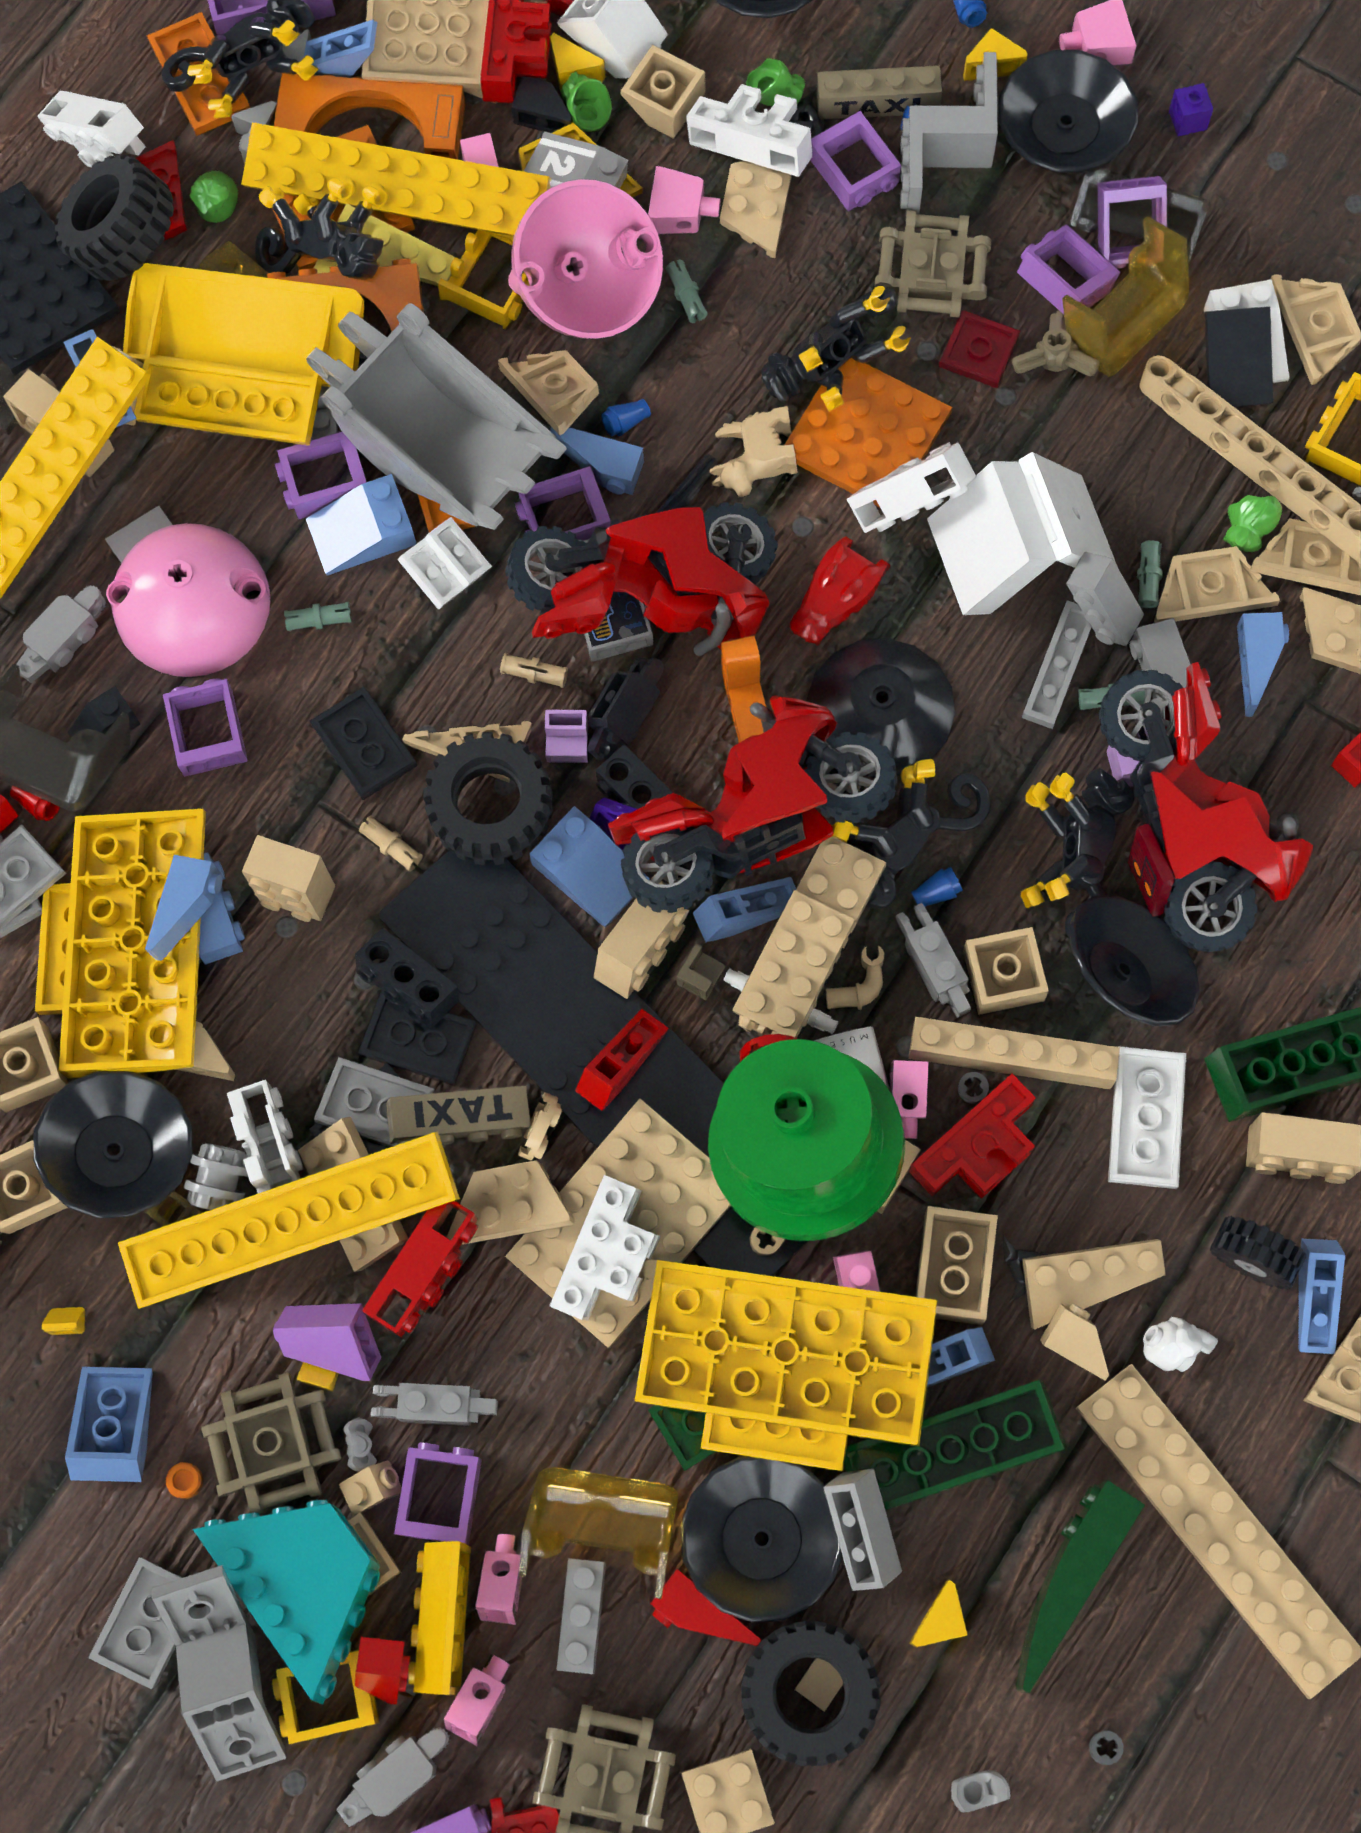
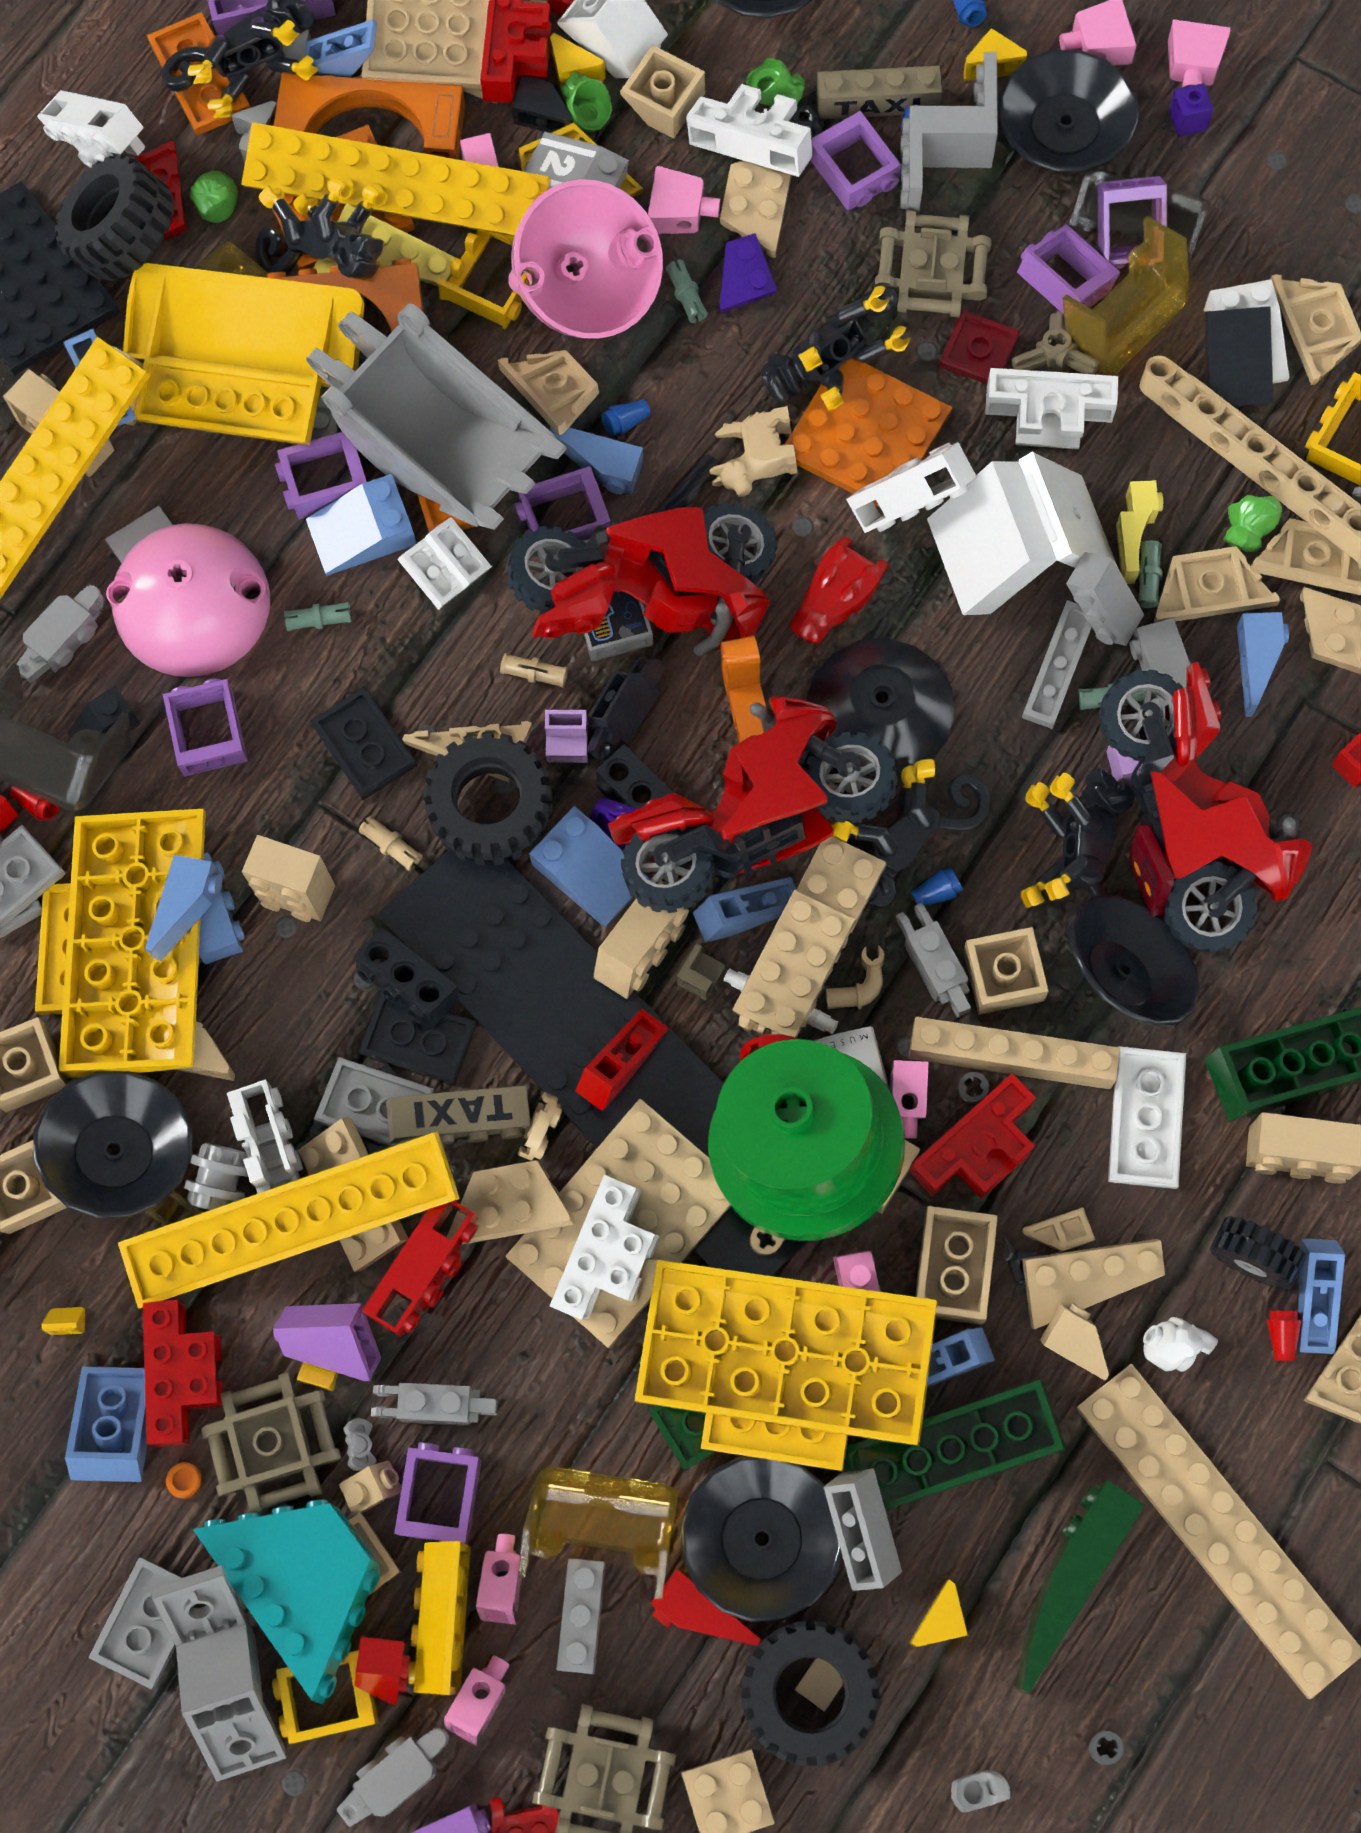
none -> red piece [143,1300,224,1448]
none -> dark purple wing [719,233,777,313]
none -> white piece [985,368,1118,449]
none -> tan tile [1022,1207,1096,1253]
none -> light yellow slope [1116,480,1163,584]
none -> bright pink torso [1168,19,1231,88]
none -> red cone [1266,1310,1302,1361]

